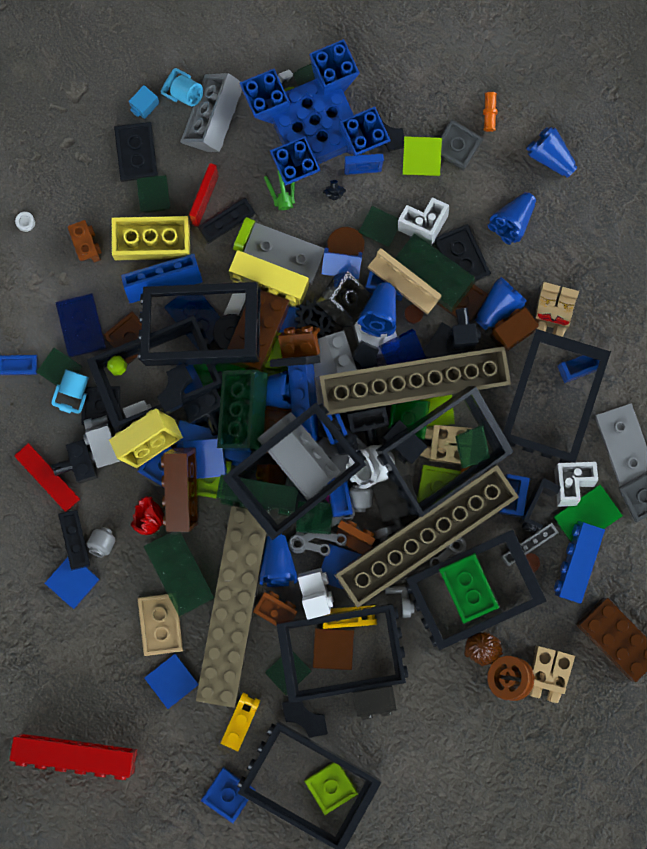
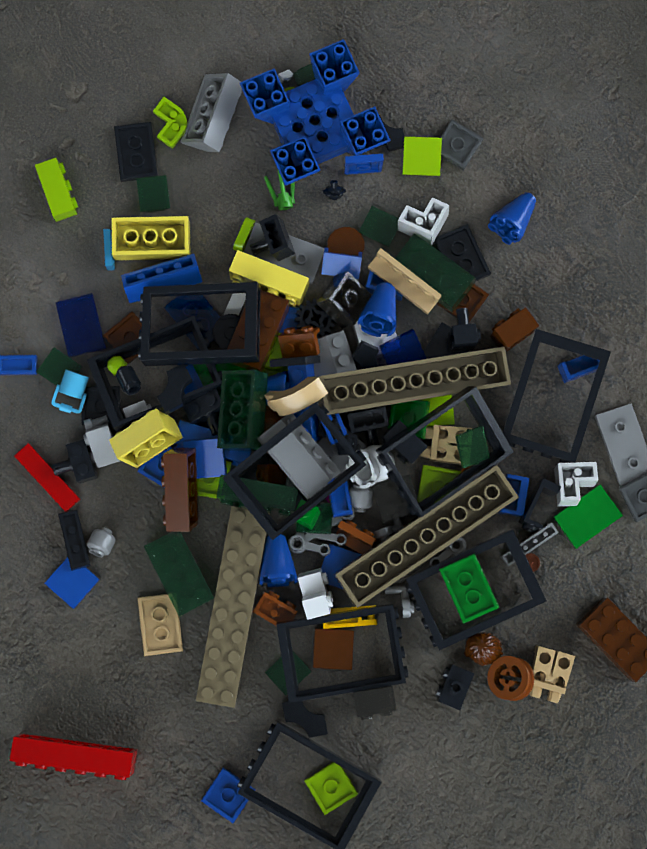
white tile [15,212,35,232] -> none
dark orange bracket [67,220,102,262] -> none
dark azure brick [129,85,159,119] -> none
red hair [130,496,164,535] -> none
blue tile [144,653,199,709] -> none
medium azure piece [161,68,203,107] -> none
red tile [189,163,219,227] -> none
black tile [198,198,256,244] -> none
yellow plate [220,692,261,751] -> none
copper piece [404,304,424,324] -> none
blue cone [475,277,527,330] -> none
orange pin [483,92,498,132] -> none
blue cone [526,127,577,178] -> none
tan hips [534,282,579,337] -> none
blue brick [554,521,605,604] -> none
none -> lime brick [35,158,78,222]
none -> dark azure tile [103,229,115,271]
none -> black brick [115,366,141,395]
none -> lime plate [153,97,187,149]
none -> black brick [250,214,295,261]
none -> tan arch [264,377,328,416]
none -> green brick [295,499,321,530]
none -> black brick [435,664,474,710]

